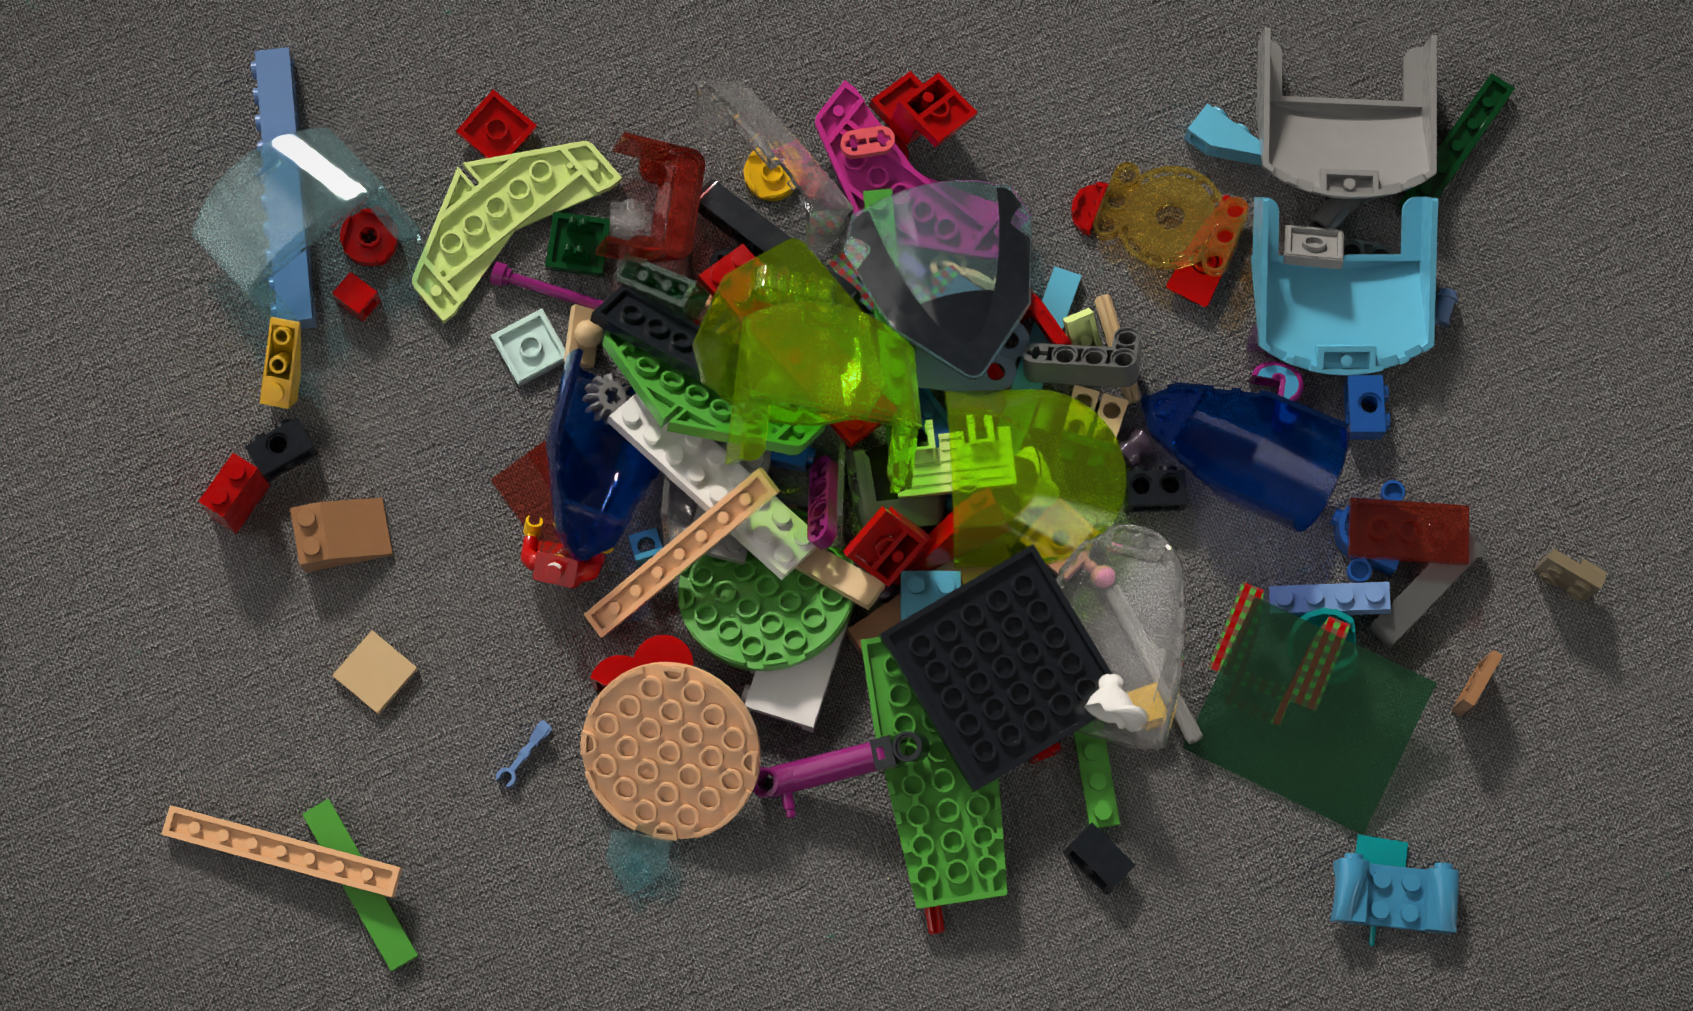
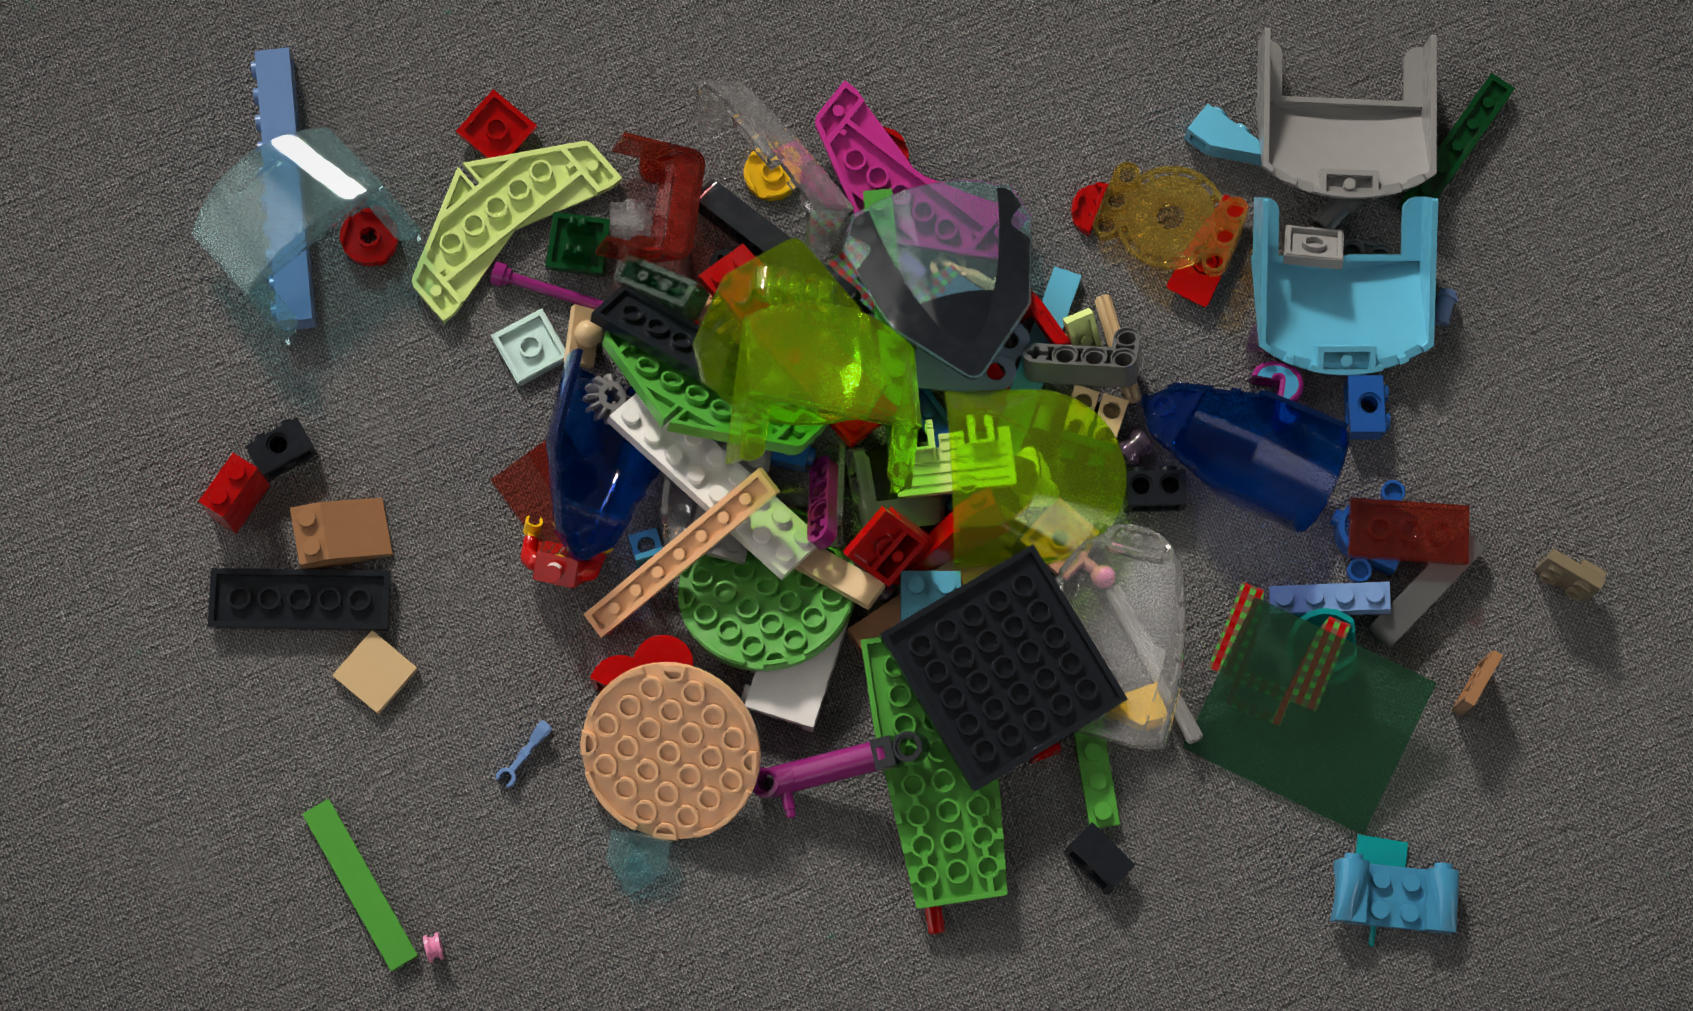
light nougat plate [161,805,403,898] -> none
yellow slope [259,317,301,409] -> none
red panel [332,272,381,322] -> none
coral beam [840,126,895,159] -> none
red bracket [868,71,978,148] -> none
white hair [1085,674,1148,732] -> none
none -> black plate [207,568,392,631]
none -> bright pink bush [423,932,445,963]

